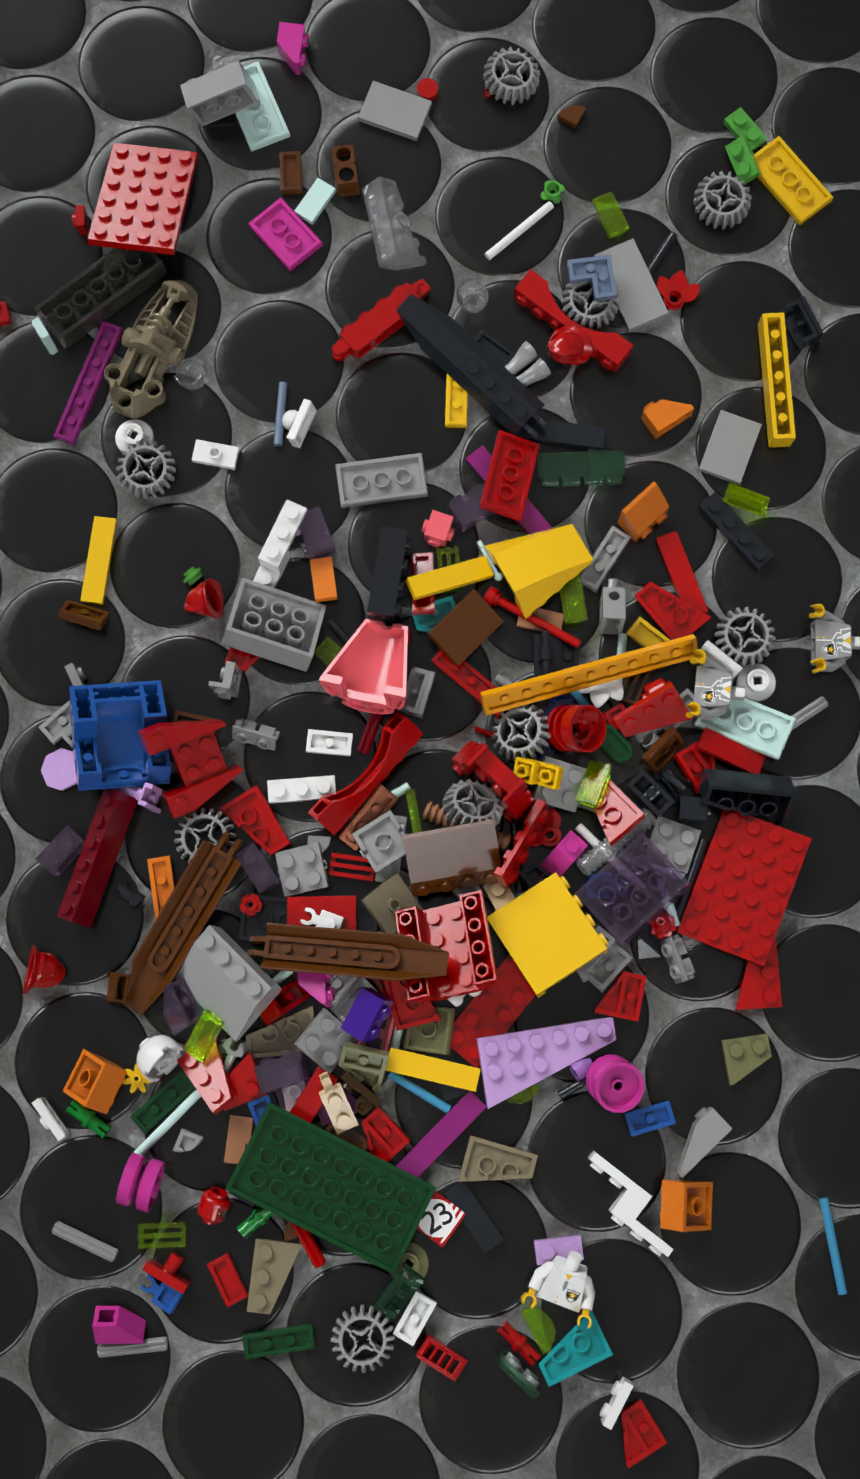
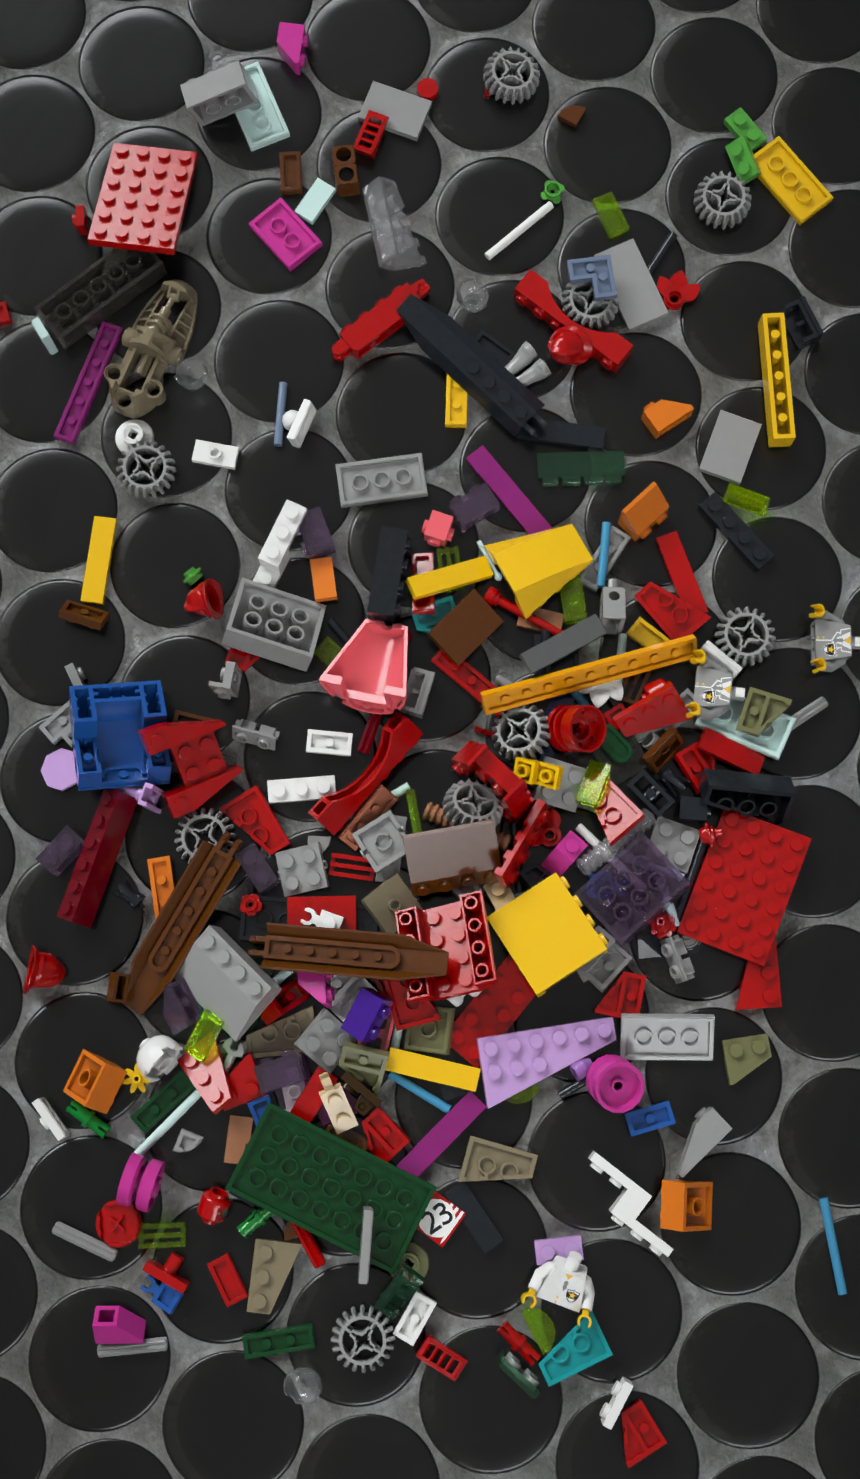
red tile [479,430,540,521] -> none
white piece [736,663,776,702] -> none
none -> red tile [96,1200,142,1248]
none -> clear hair [283,1367,322,1405]
none -> red slope [354,110,389,159]
none -> light grey tile [358,1206,374,1284]
none -> dark grey tile [519,614,607,675]
none -> dark azure bar [597,522,611,588]
none -> light grey tile [620,1013,715,1061]
none -> red plant [699,821,723,848]
none -> olive wing [736,687,792,737]

